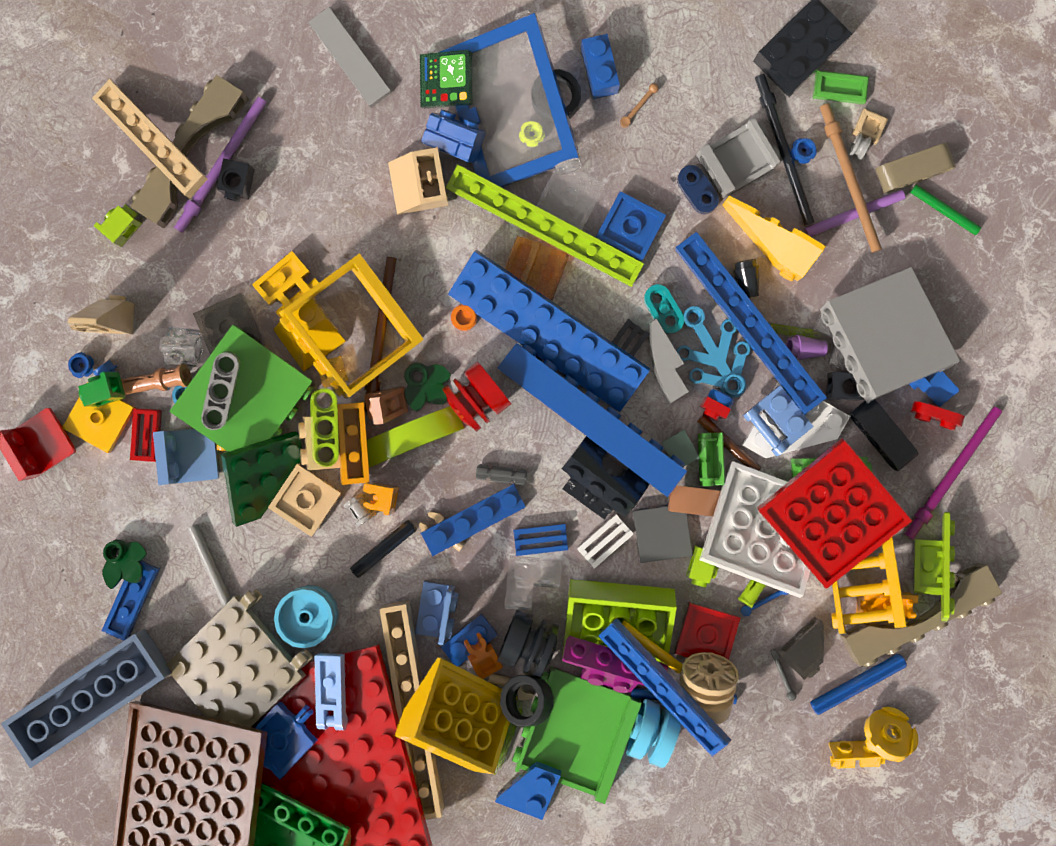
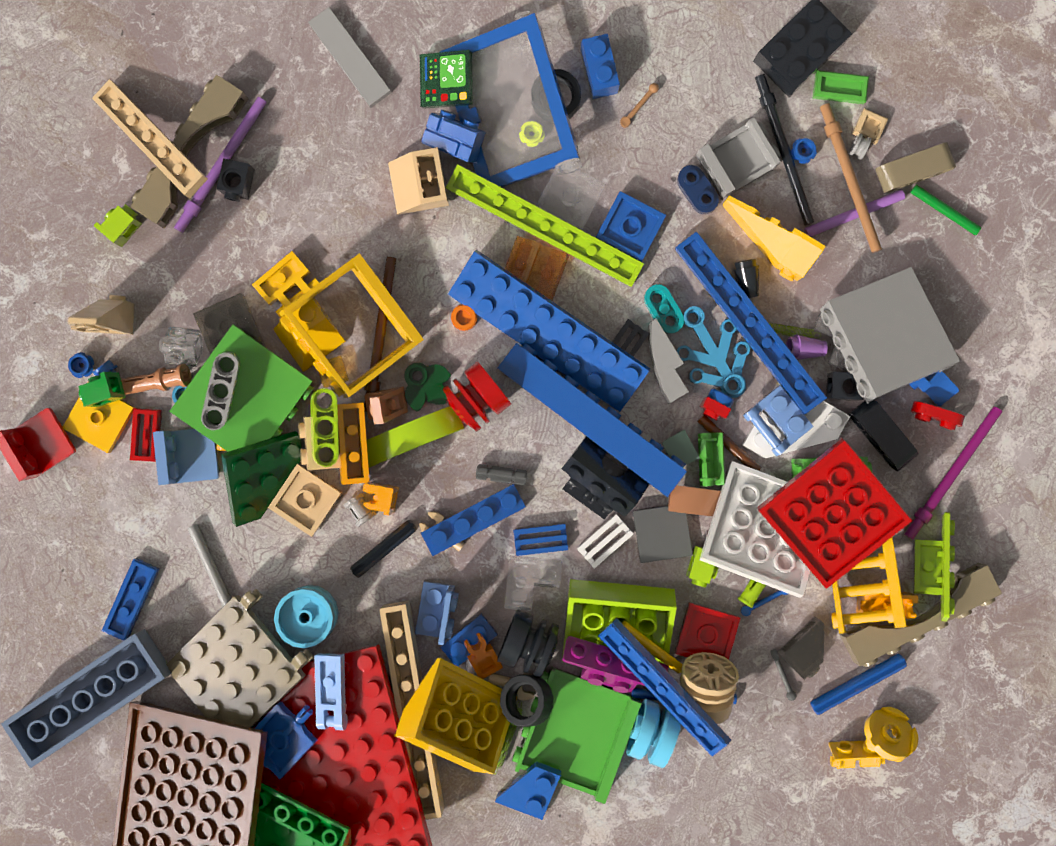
dark green plate [102,540,147,589] -> none

